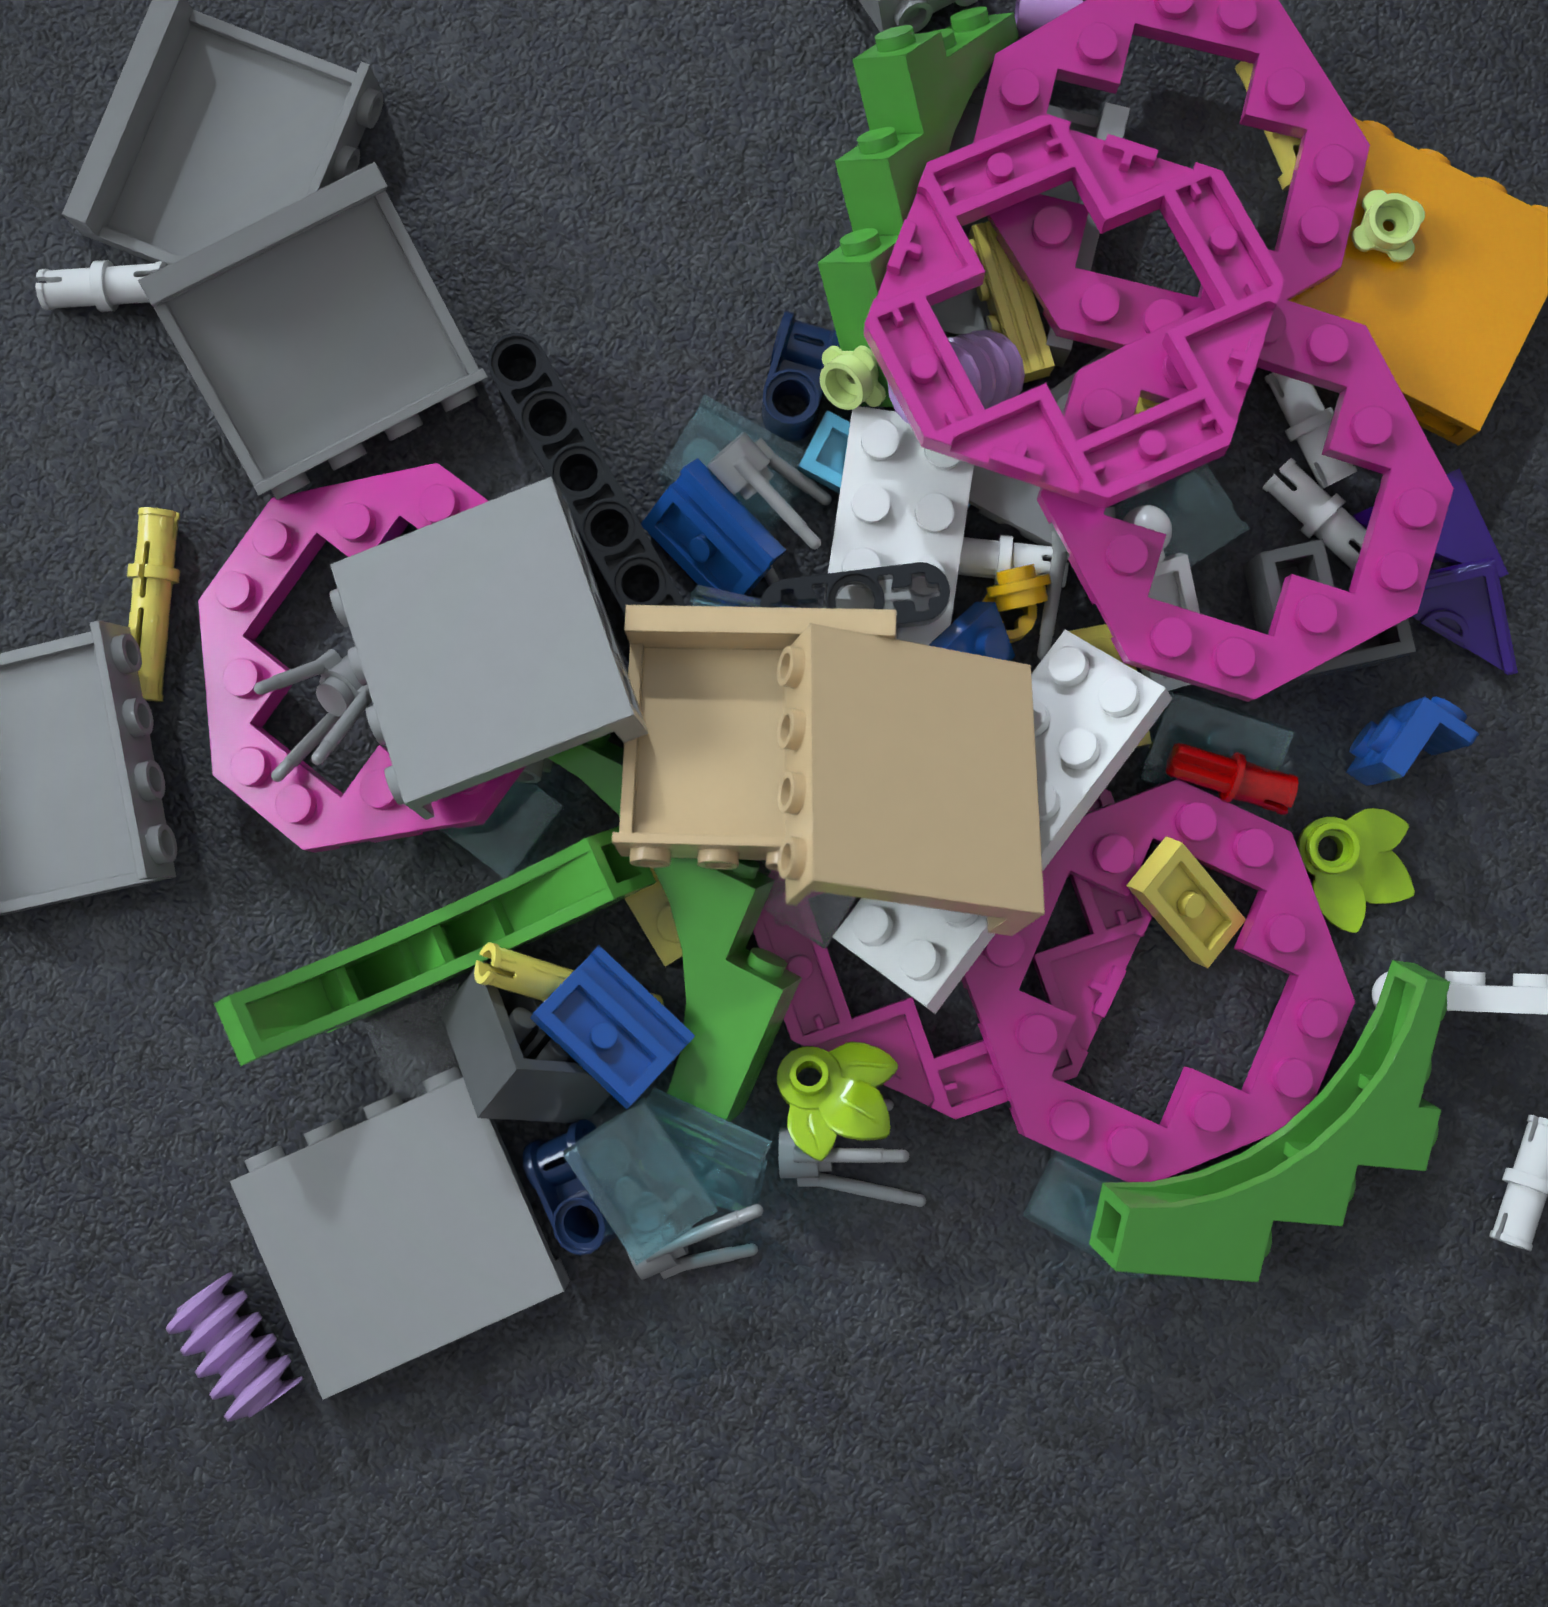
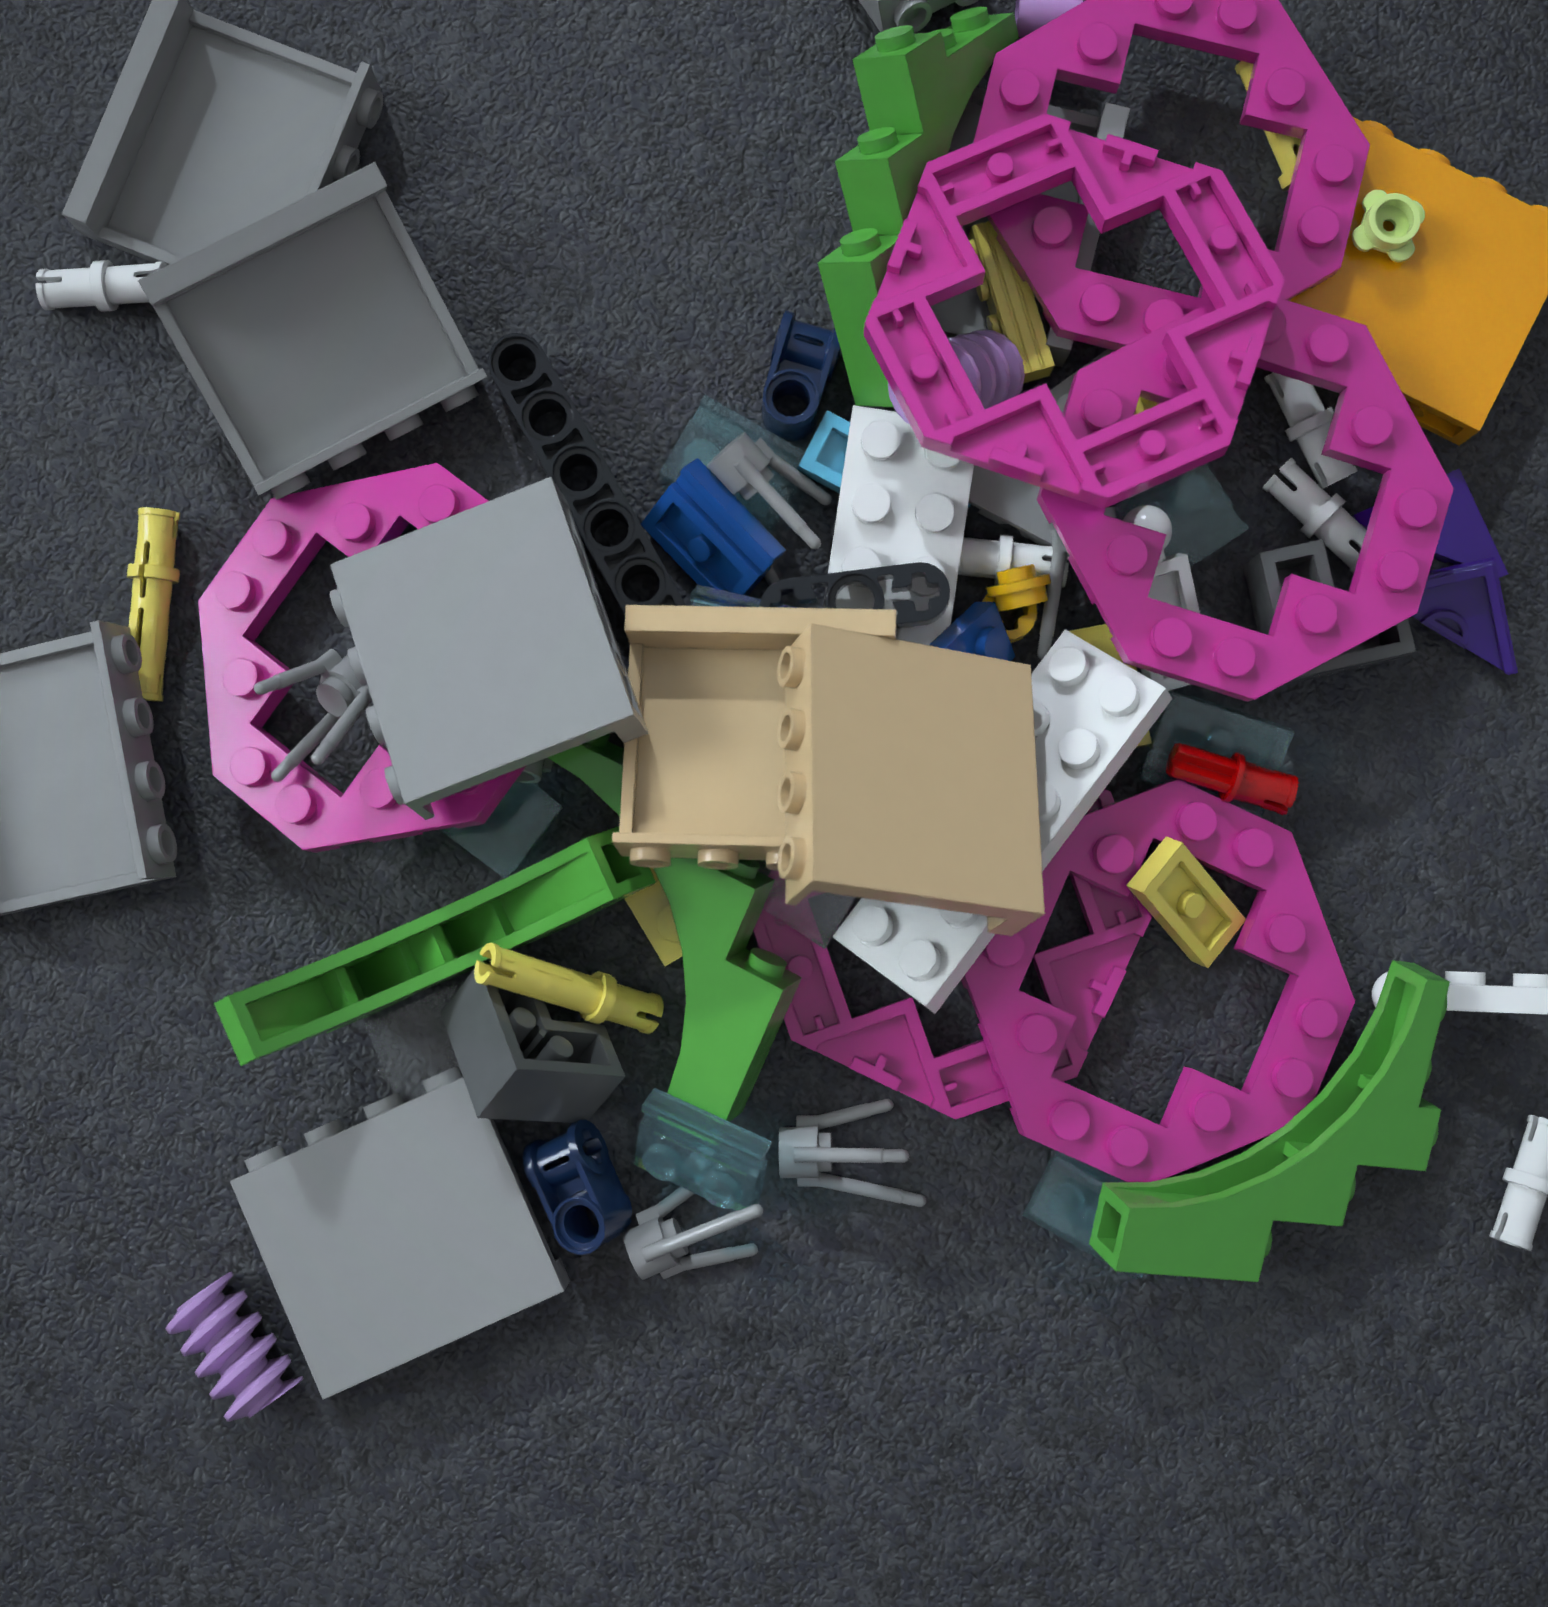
blue plate [530,945,695,1109] -> none
clear light blue plate [563,1097,717,1265] -> none
lime plate [777,1042,898,1162] -> none
yellowish green plate [820,345,886,410] -> none
lime plate [1297,808,1415,933] -> none
blue bracket [1346,697,1479,786] -> none

